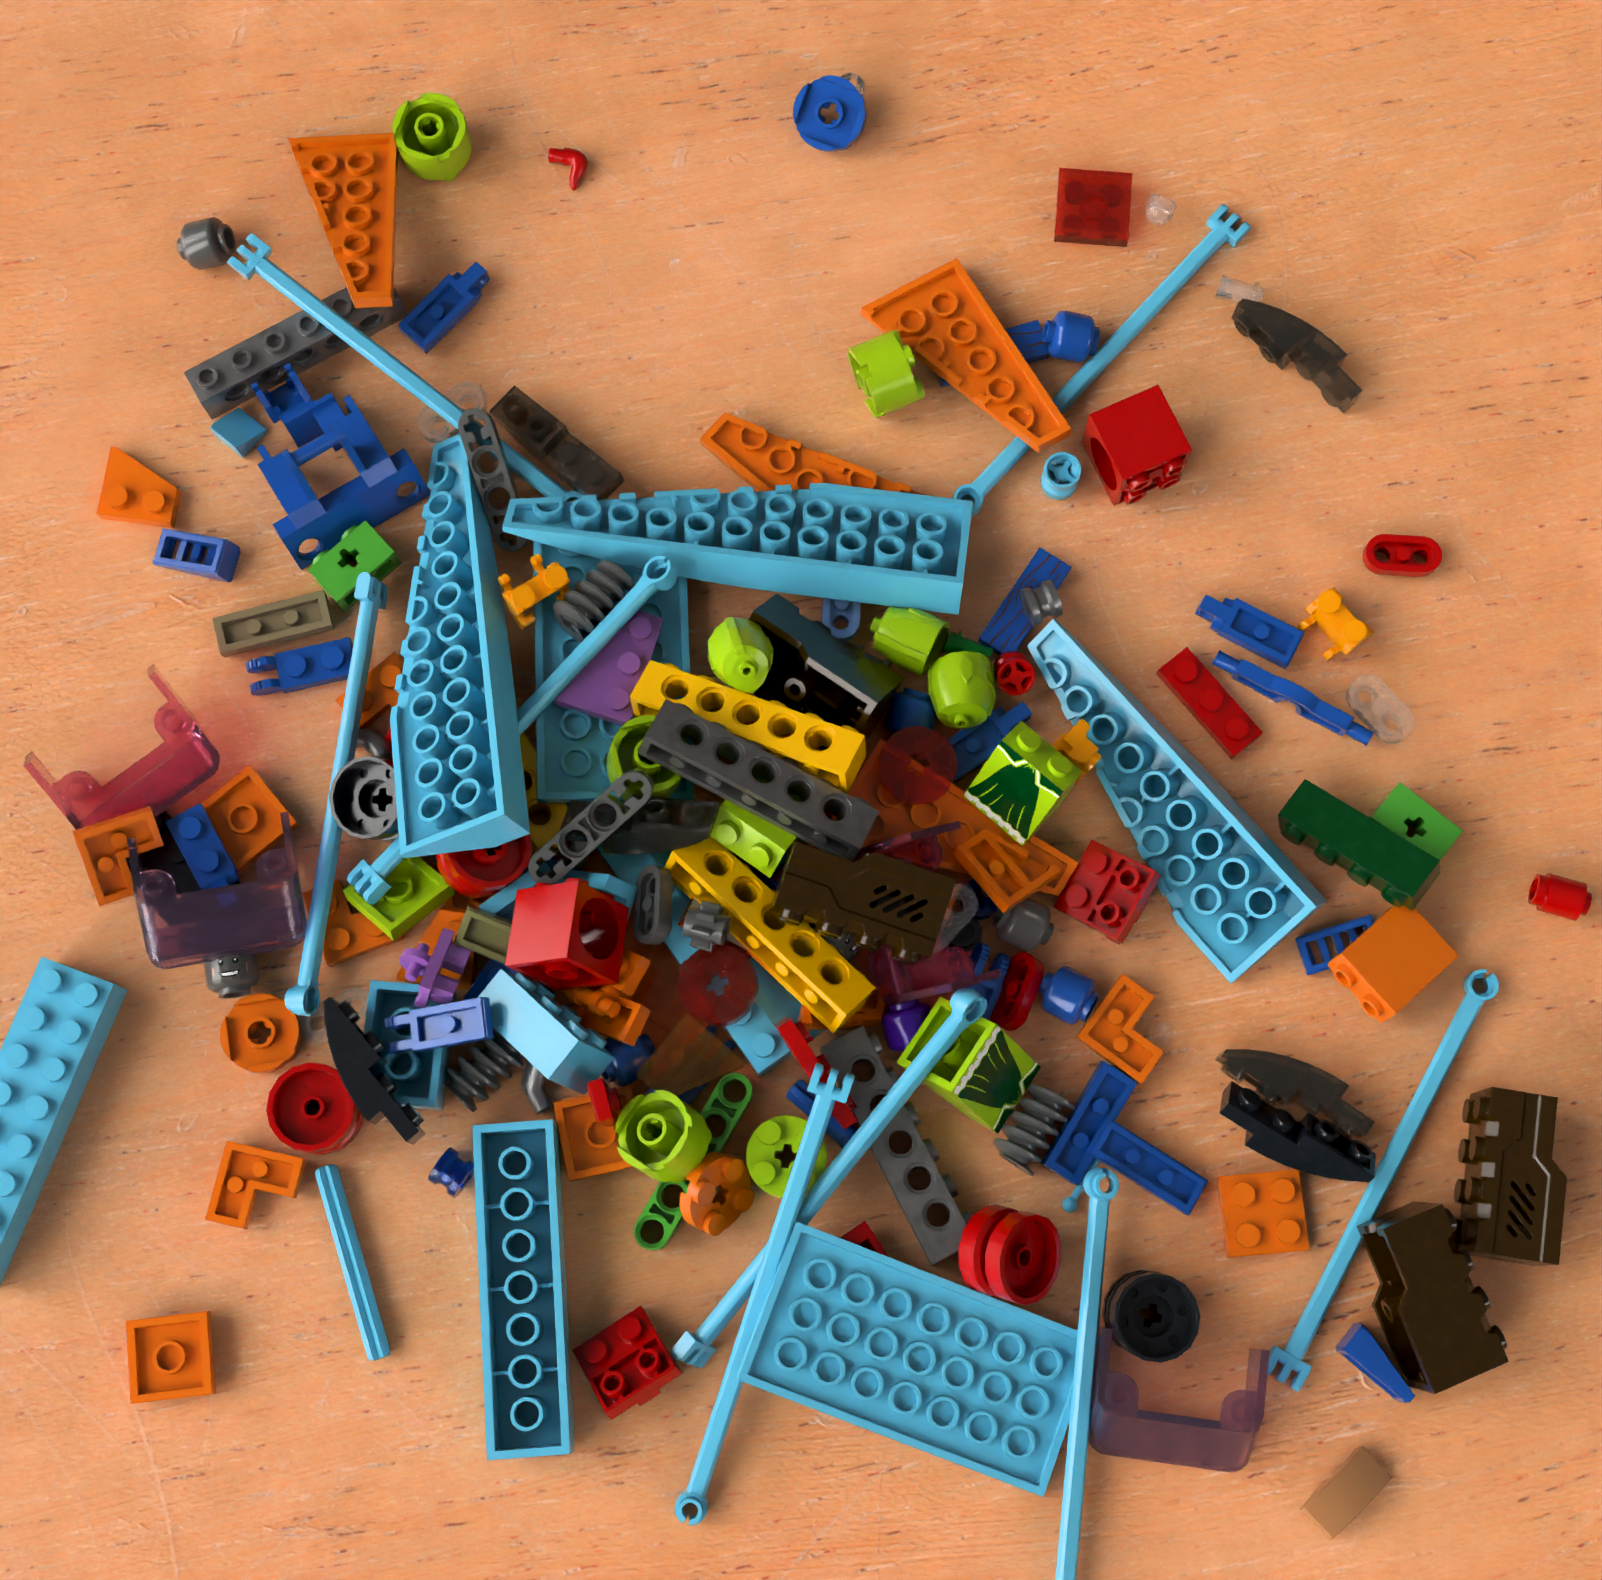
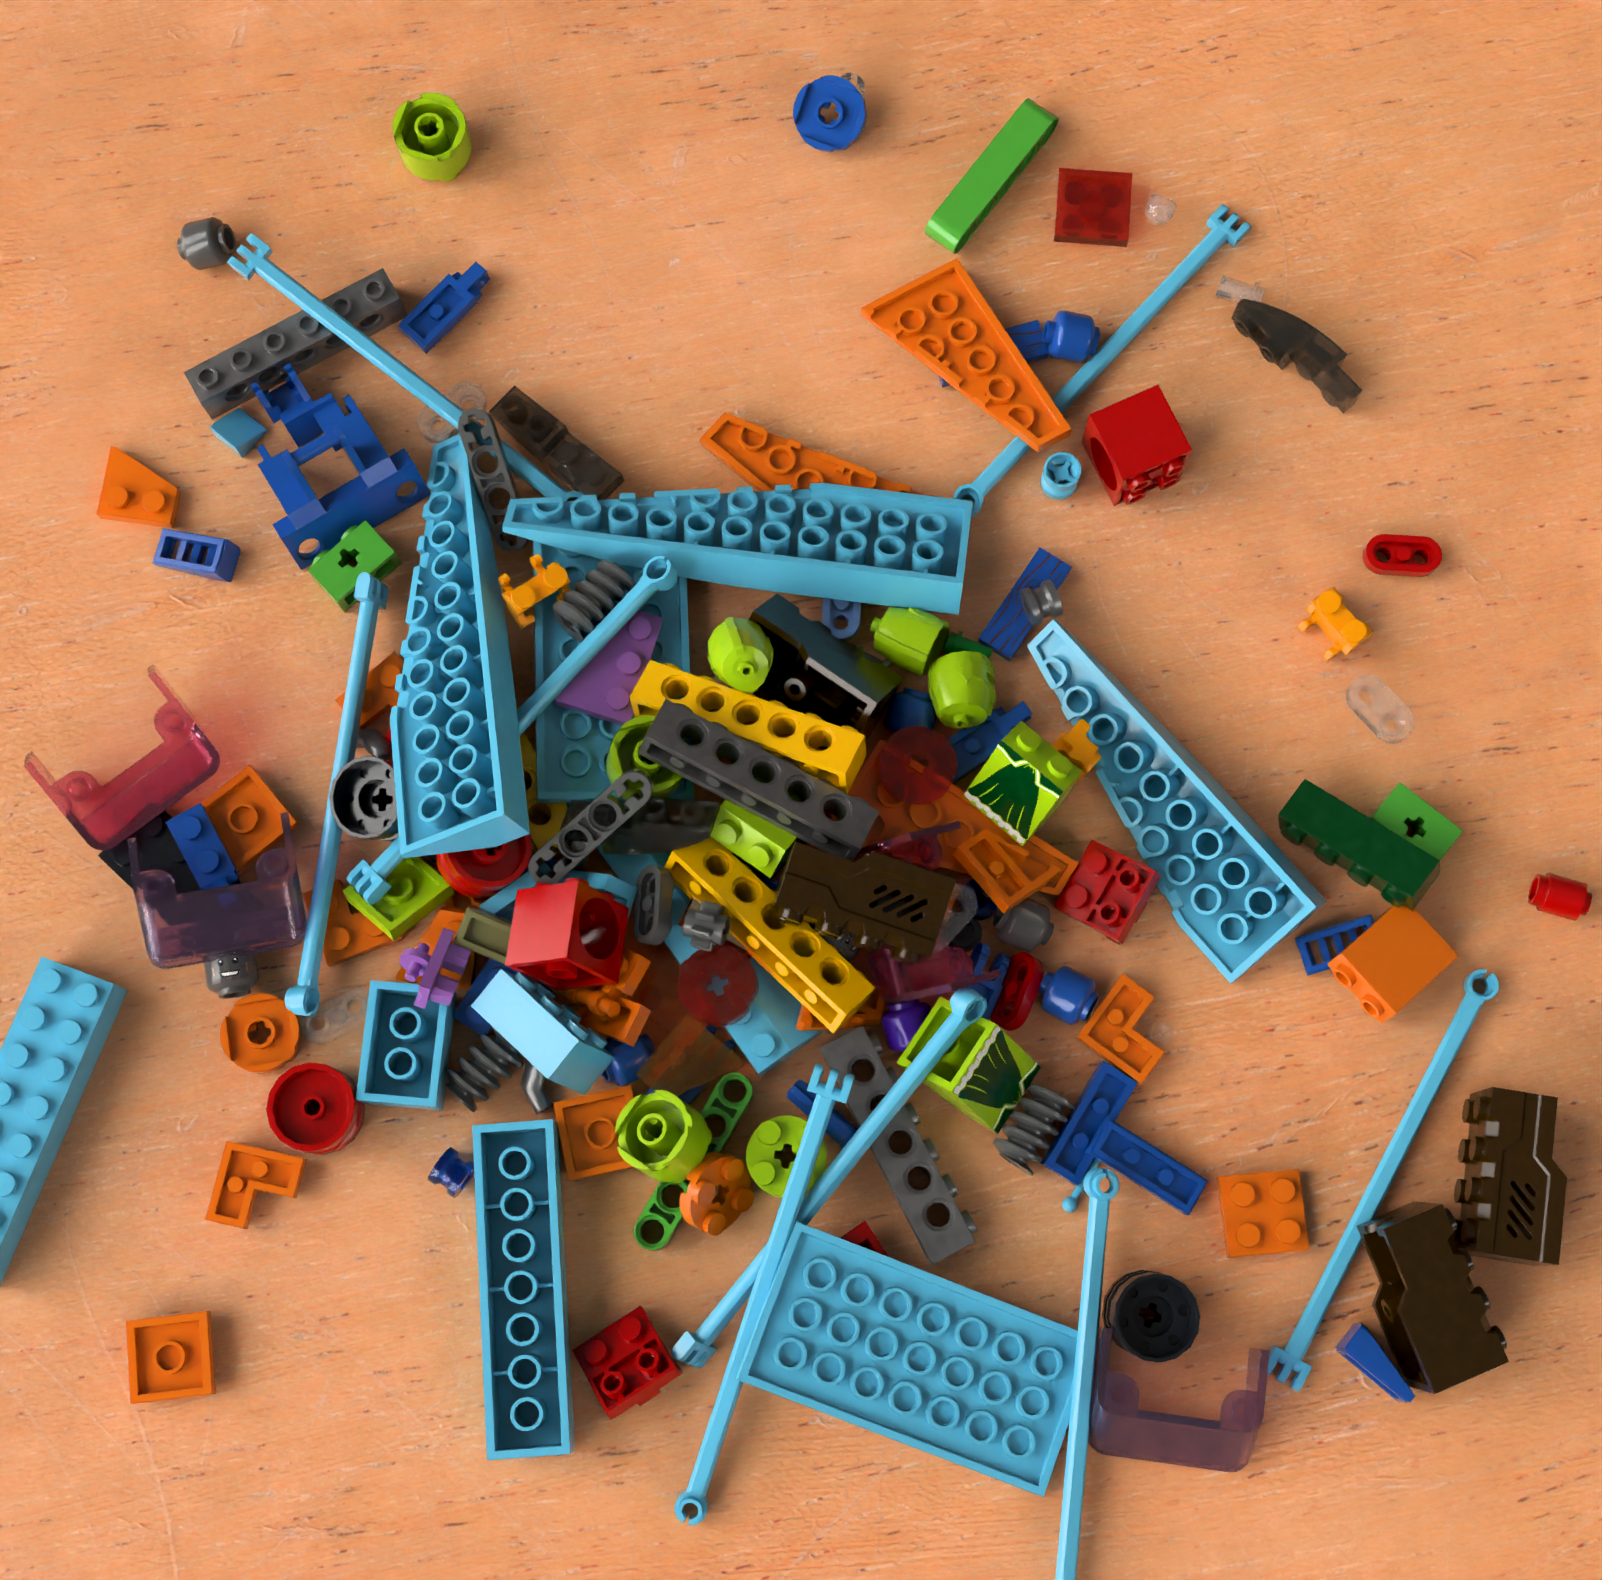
orange plate [72,806,164,907] -> none
dark tan plate [212,590,335,657] -> none
blue hinge [246,637,353,696] -> none
orange wing [288,133,399,308] -> none
medium azure axle [315,1164,390,1361] -> none
black slope [323,997,426,1145] -> none
hinge [384,997,494,1054] -> none
red animal [548,147,588,191] -> none
red plate [587,1078,622,1128] -> none
red plate [774,1016,857,1130] -> none
lime brick [848,330,925,419] -> none
red wheel [959,1205,1062,1305] -> none
red wheel [994,651,1035,696] -> none
red plate [1156,647,1263,760] -> none
blue hinge [1195,595,1304,669] -> none
blue piece [1212,650,1374,746] -> none
clear smoke slope [1215,1049,1375,1138] -> none
black slope [1220,1081,1376,1182] -> none
medium nougat slope [1300,1446,1392,1540] -> none
none -> bright green beam [924,98,1059,254]

